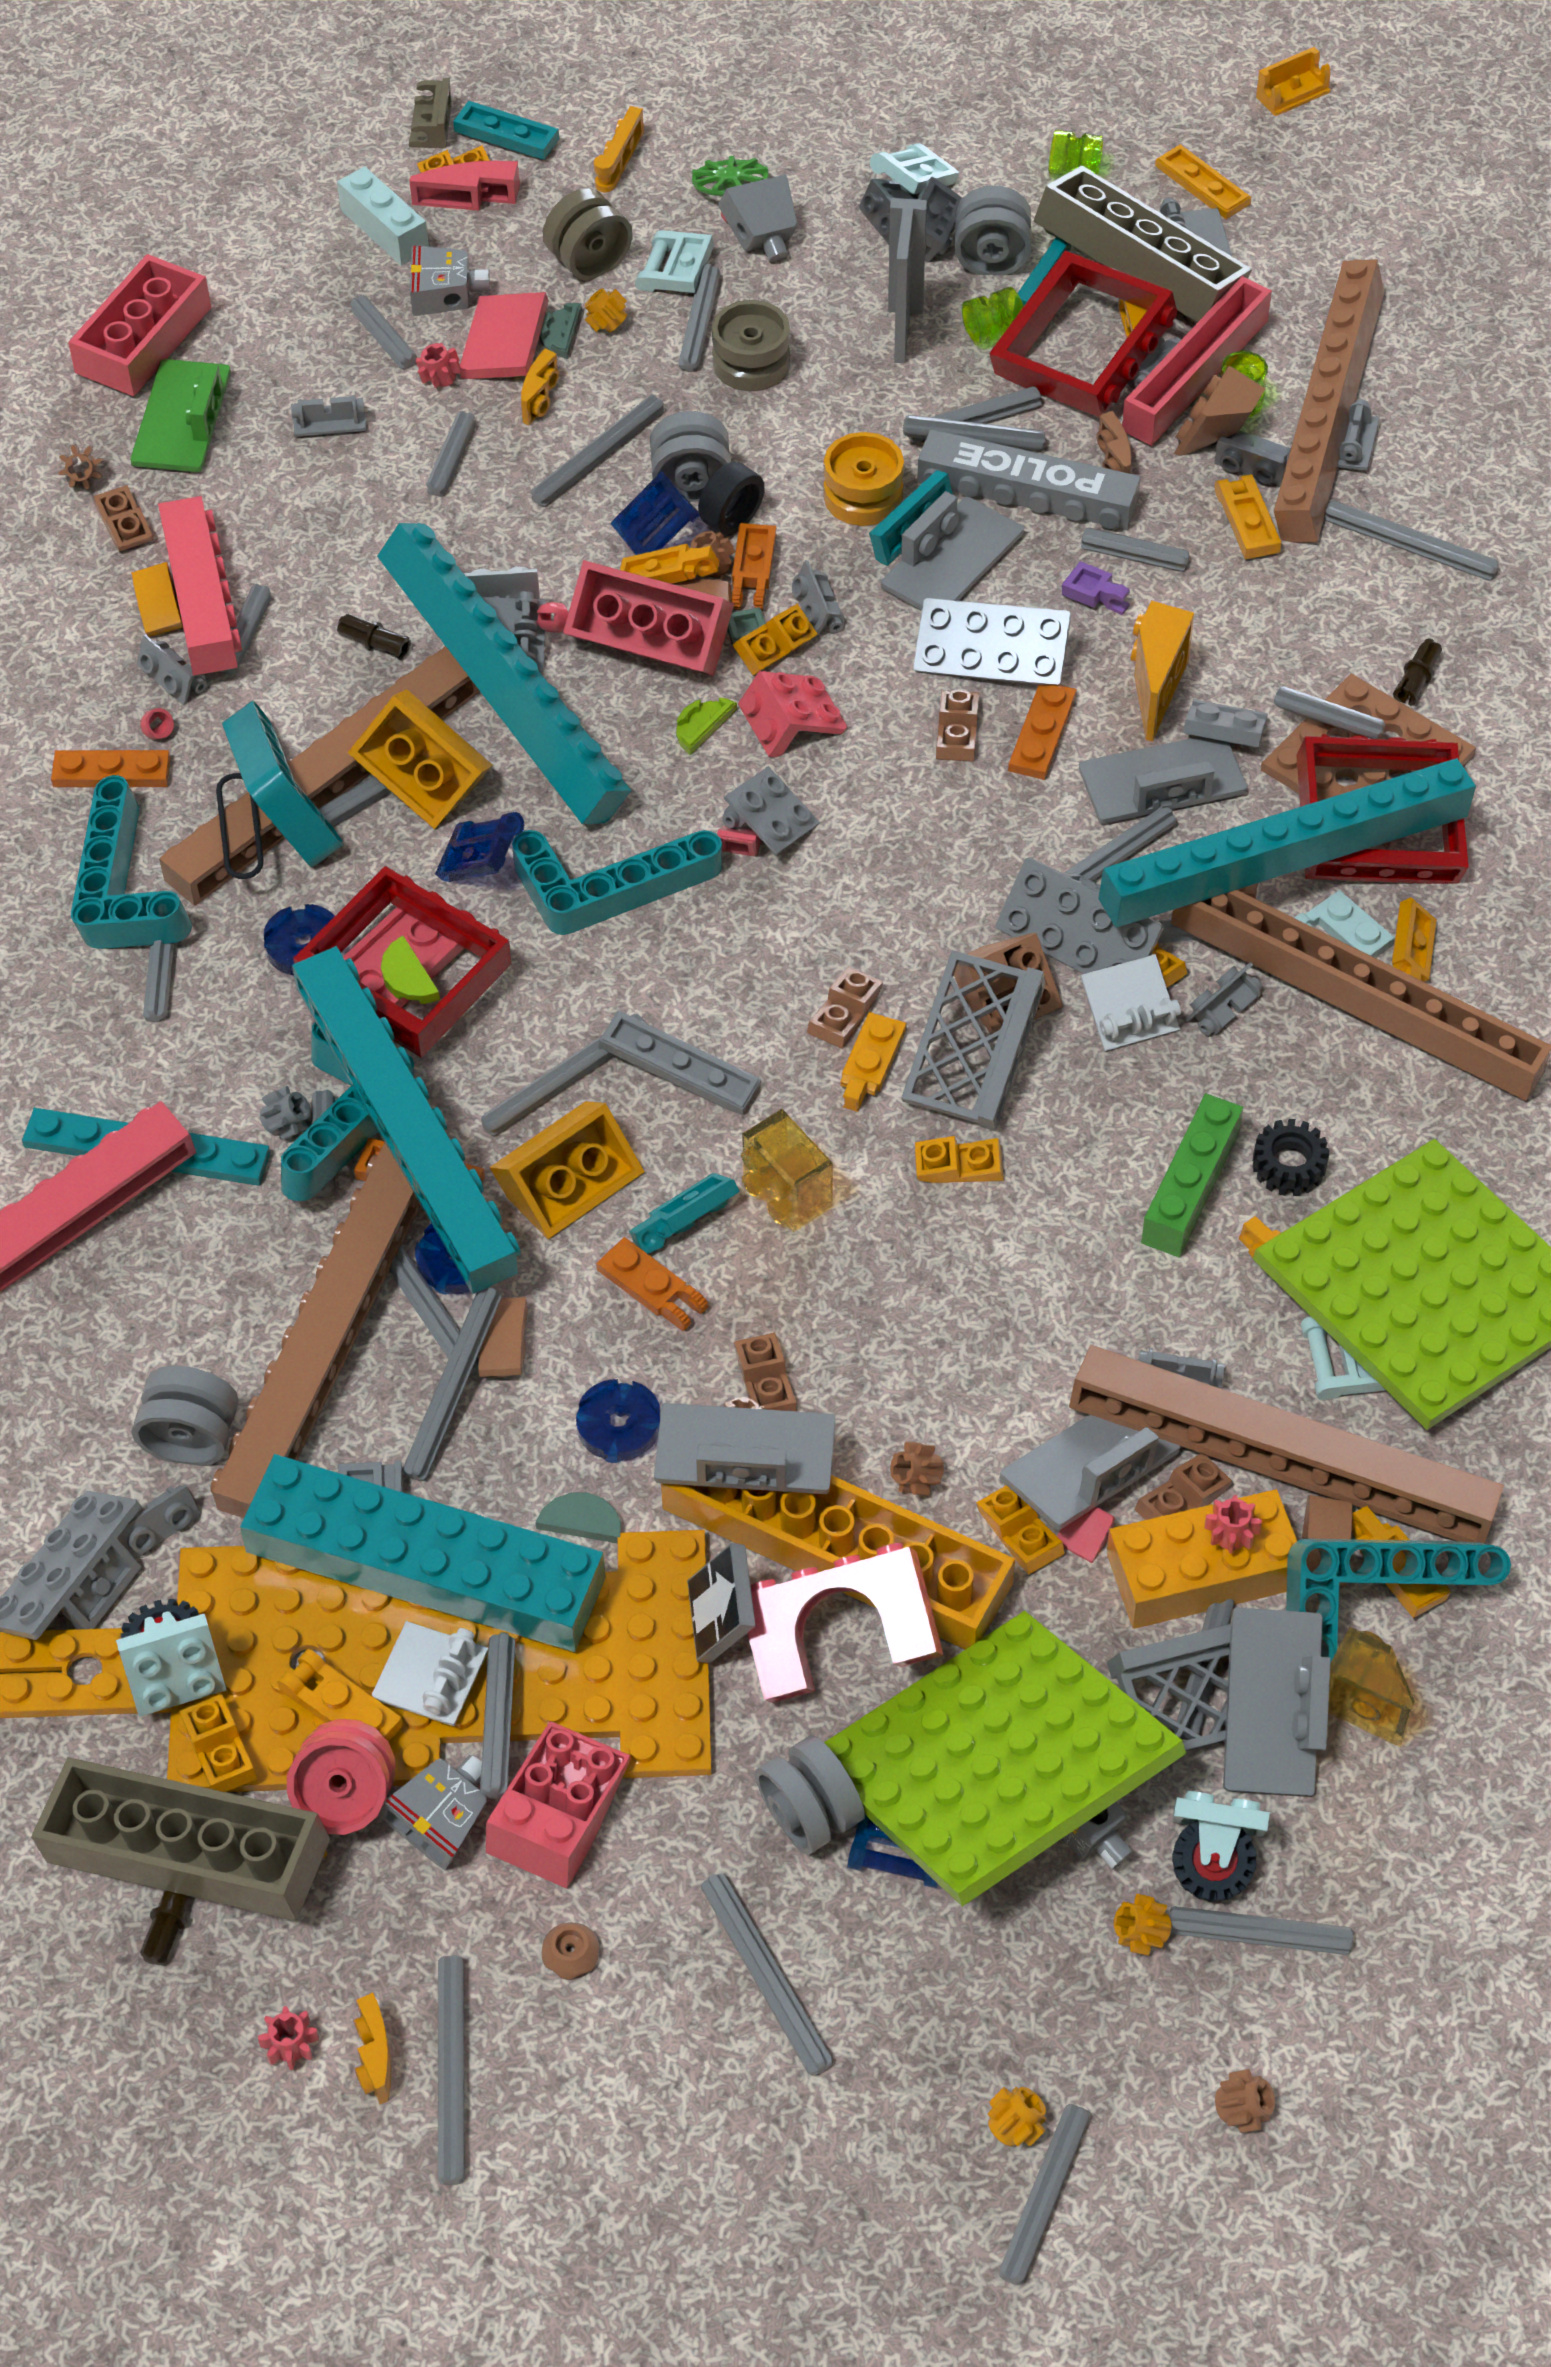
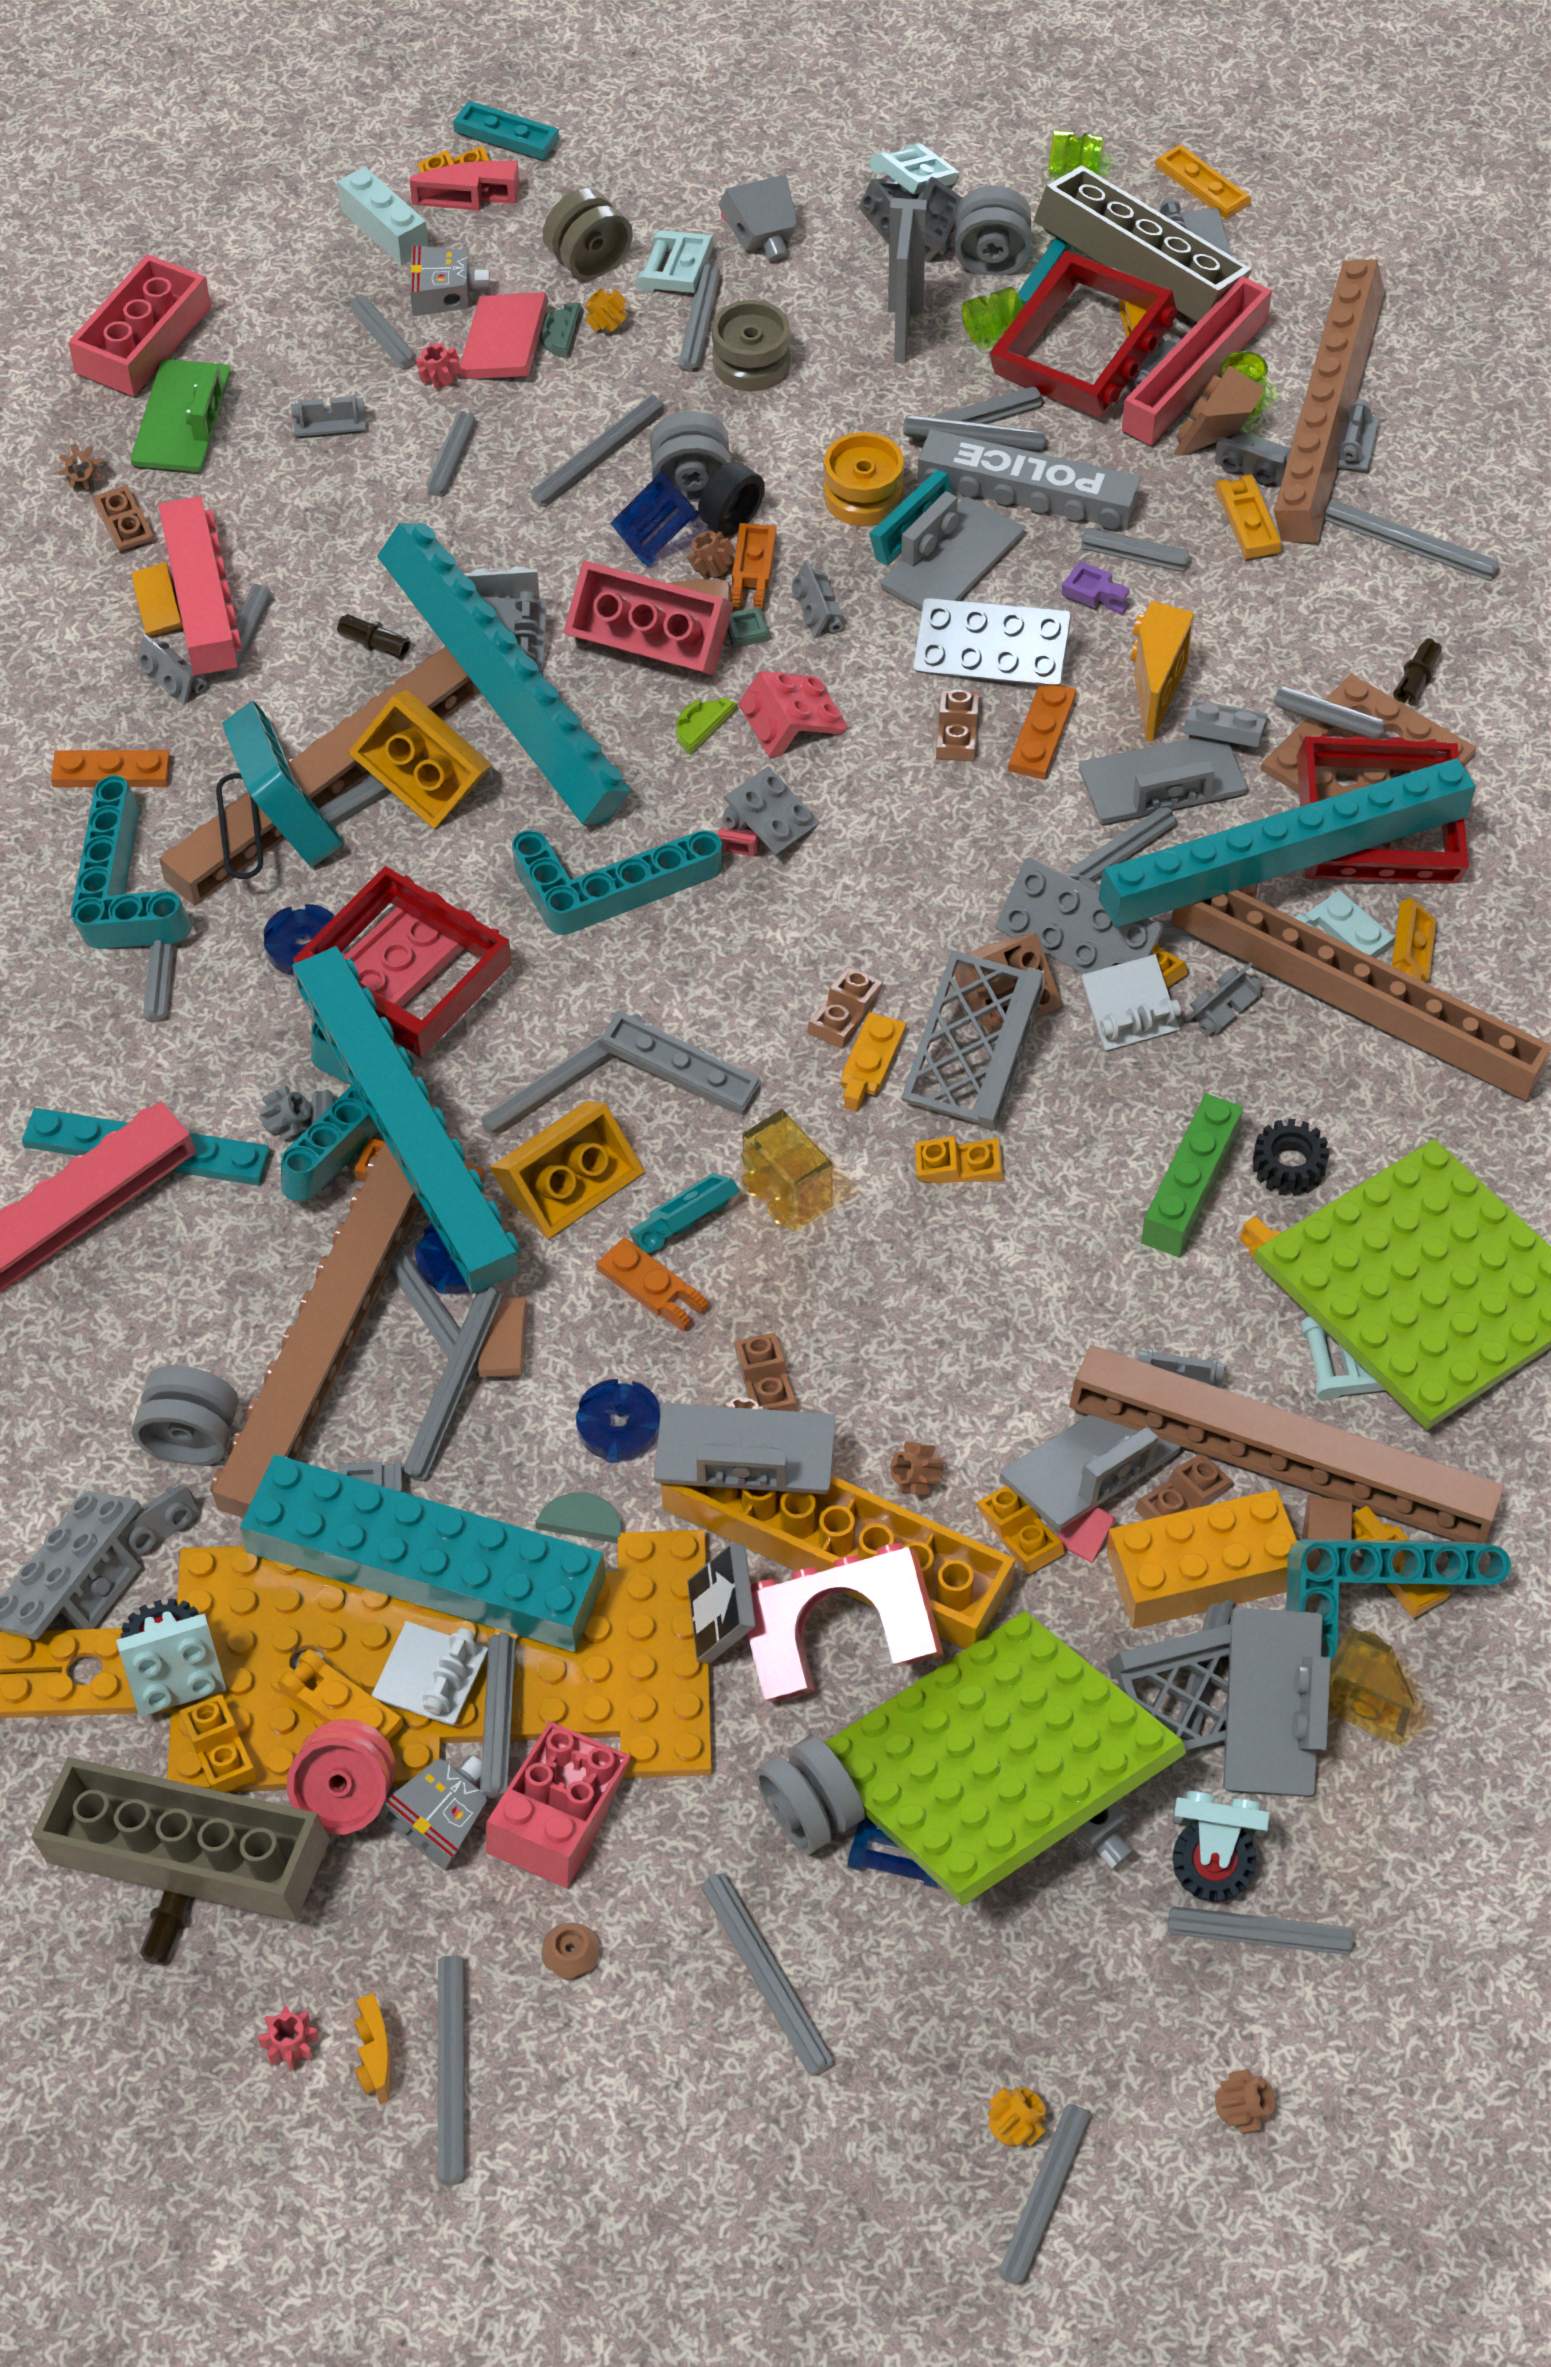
coral hinge [140,708,174,740] -> none
lime tile [381,936,440,1004] -> none
dark tan hinge [409,78,452,148] -> none
clear blue plate [435,812,525,882] -> none
light orange slope [521,348,559,426] -> none
coral hinge [536,602,568,633] -> none
light orange plate [594,106,644,193] -> none
light orange hinge [620,544,720,584] -> none
bright green wheel [692,155,768,196] -> none
light orange slope [733,603,818,676] -> none
nougat slope [1096,411,1131,474] -> none
light orange gear [1113,1894,1171,1956] -> none
coral gear [1204,1495,1262,1554] -> none
light orange hinge [1256,47,1331,117] -> none

